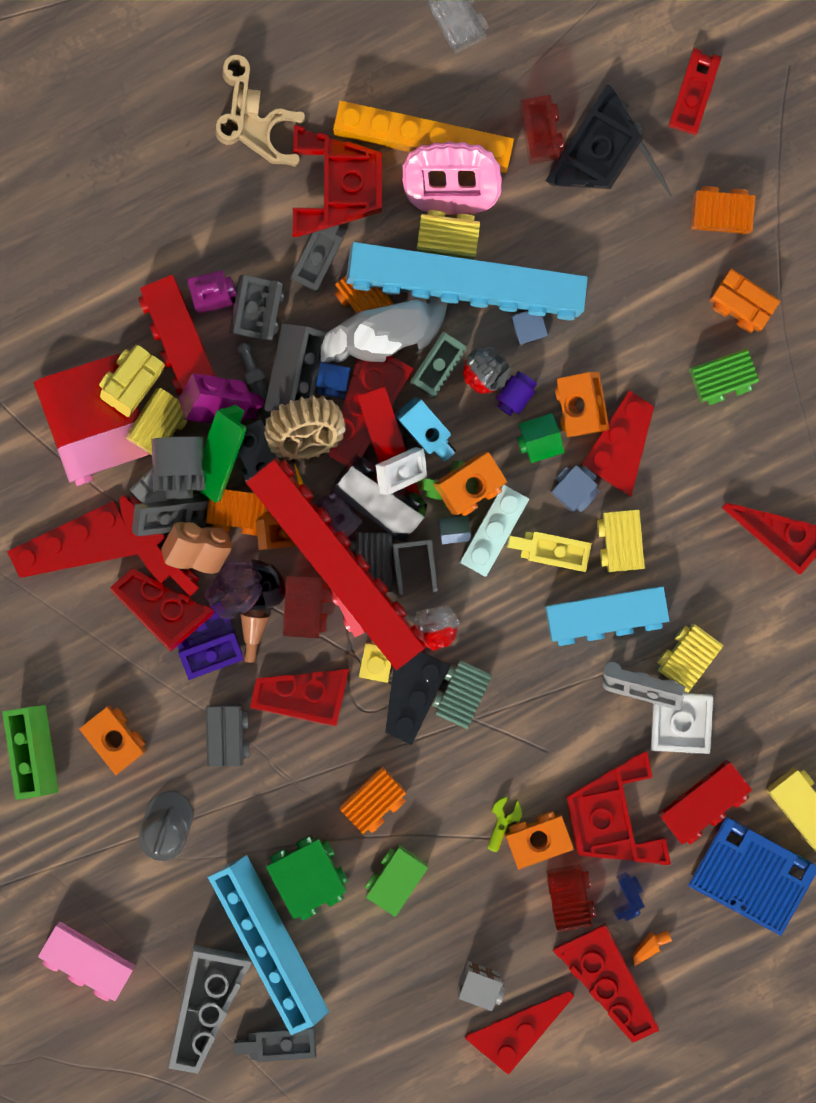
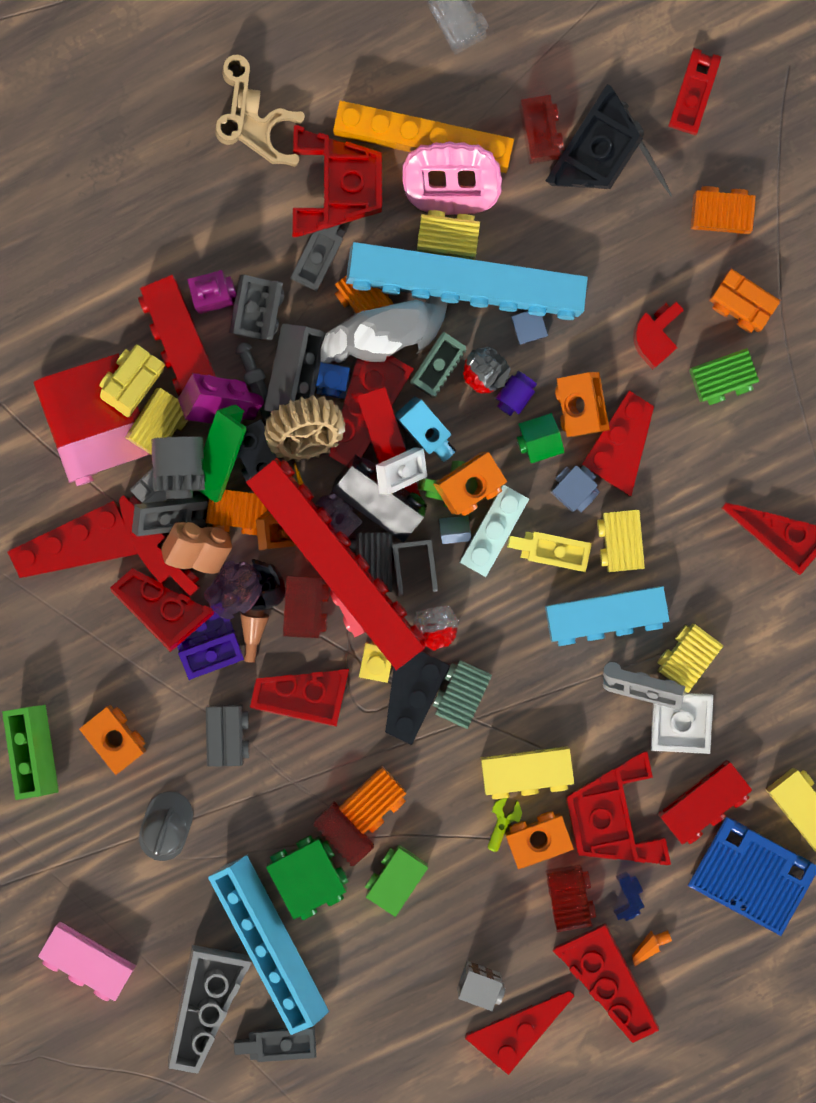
none -> clear red brick [314,801,374,866]
none -> light yellow brick [480,746,574,799]
none -> red brick [633,301,684,370]

